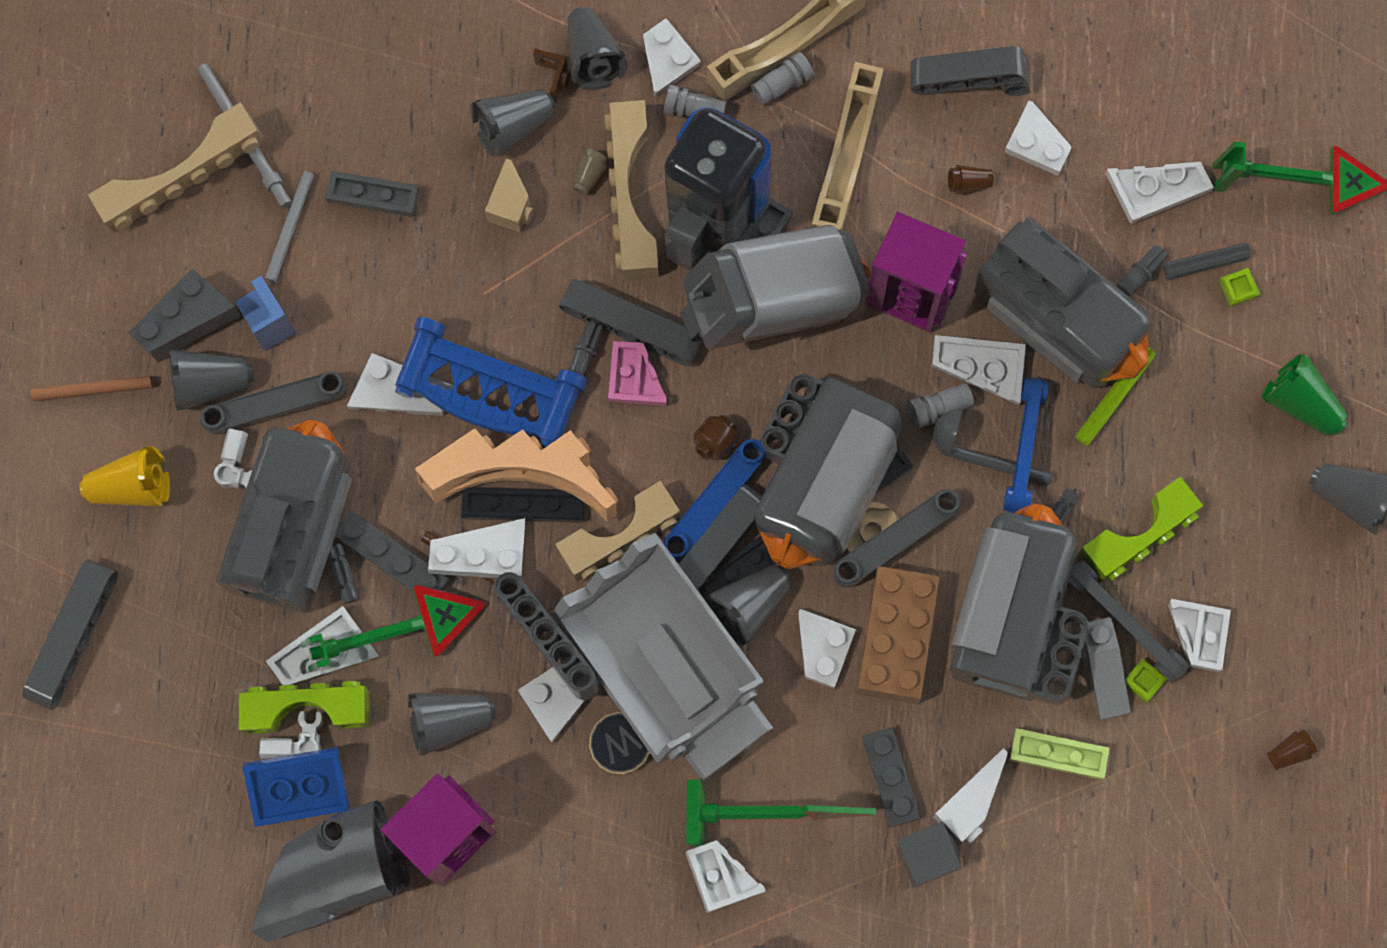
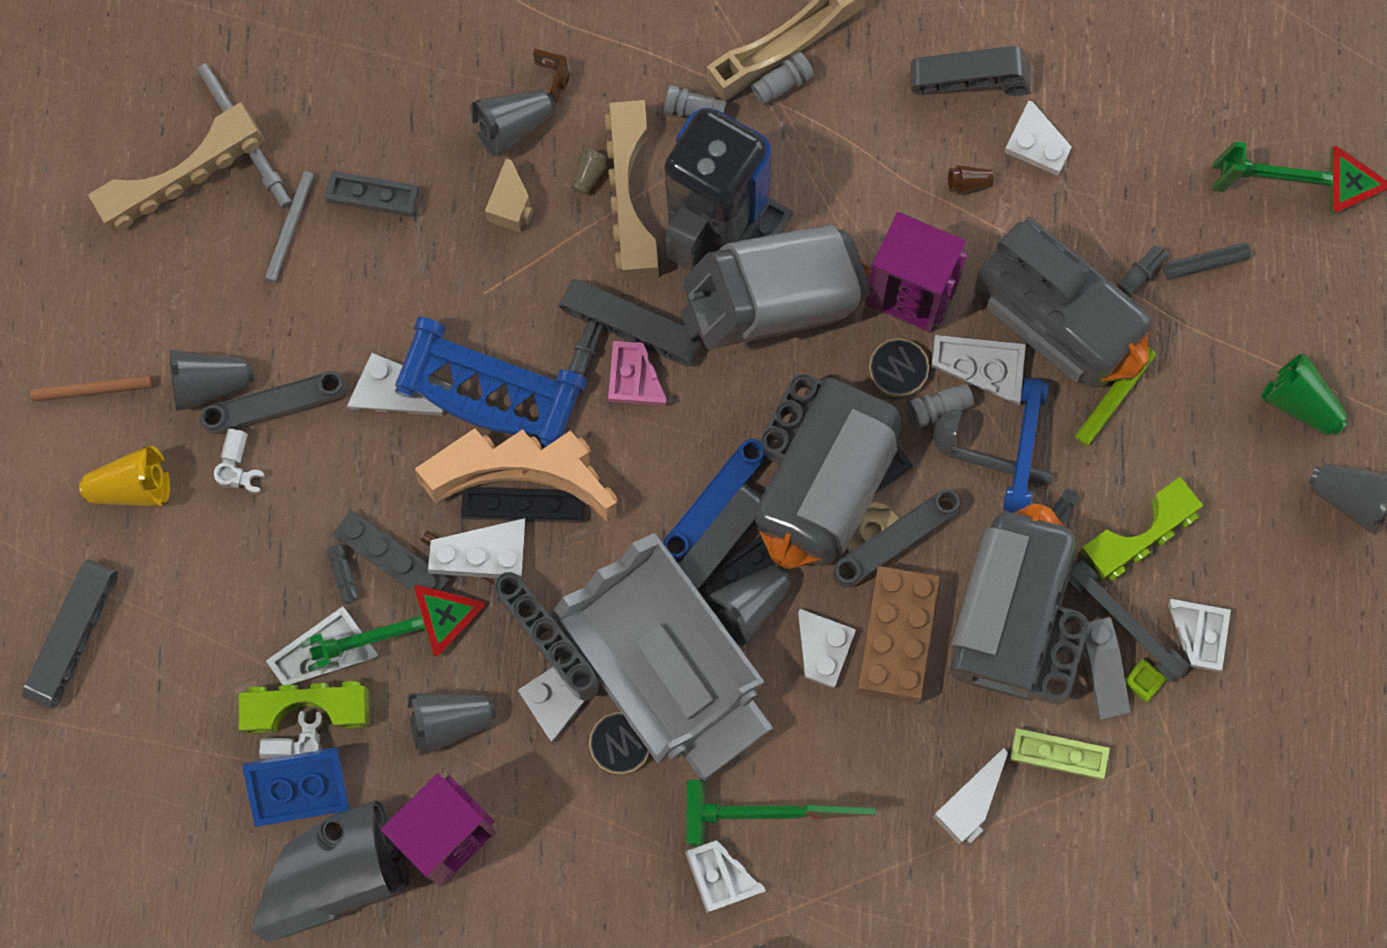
dark grey wedge [129,269,242,363] -> none
dark grey piece [216,420,352,613] -> none
medium blue panel [236,276,296,351] -> none
tan arch [555,480,681,581] -> none
dark grey cone [567,7,628,90] -> none
white wing [643,19,701,97] -> none
reddish brown head [693,415,738,460] -> none
tan arch [811,62,884,229] -> none
dark grey plate [862,727,921,828] -> none
dark grey head [895,822,961,888] -> none
white wing [1105,162,1214,224] -> none
lime tile [1219,268,1260,307] -> none
reddish brown cone [1267,730,1318,770] -> none
none -> black tile [869,338,929,398]

